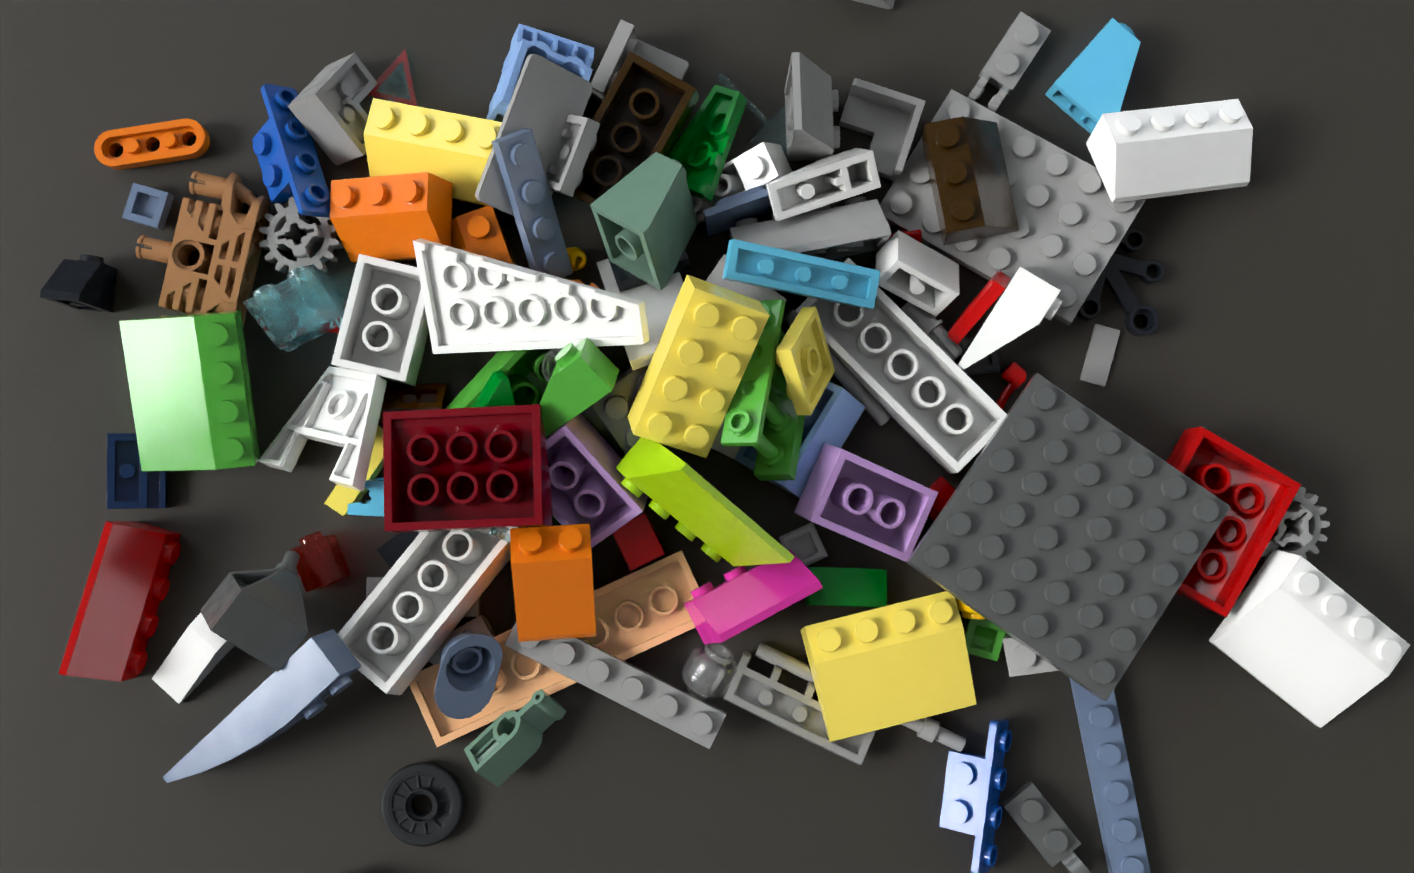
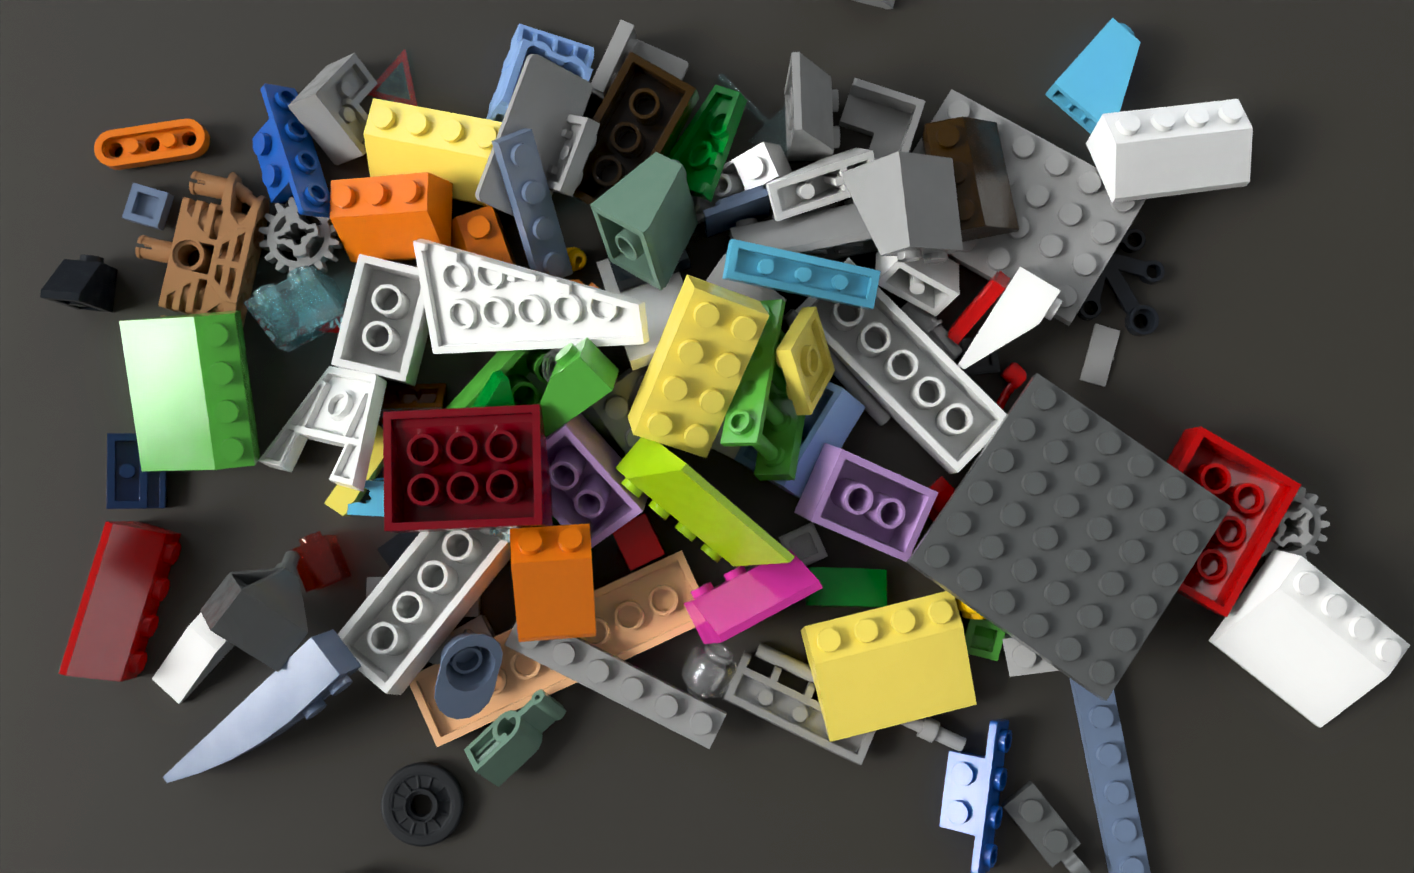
light grey hinge [967,11,1051,112] -> none
none -> light grey slope [842,151,963,264]

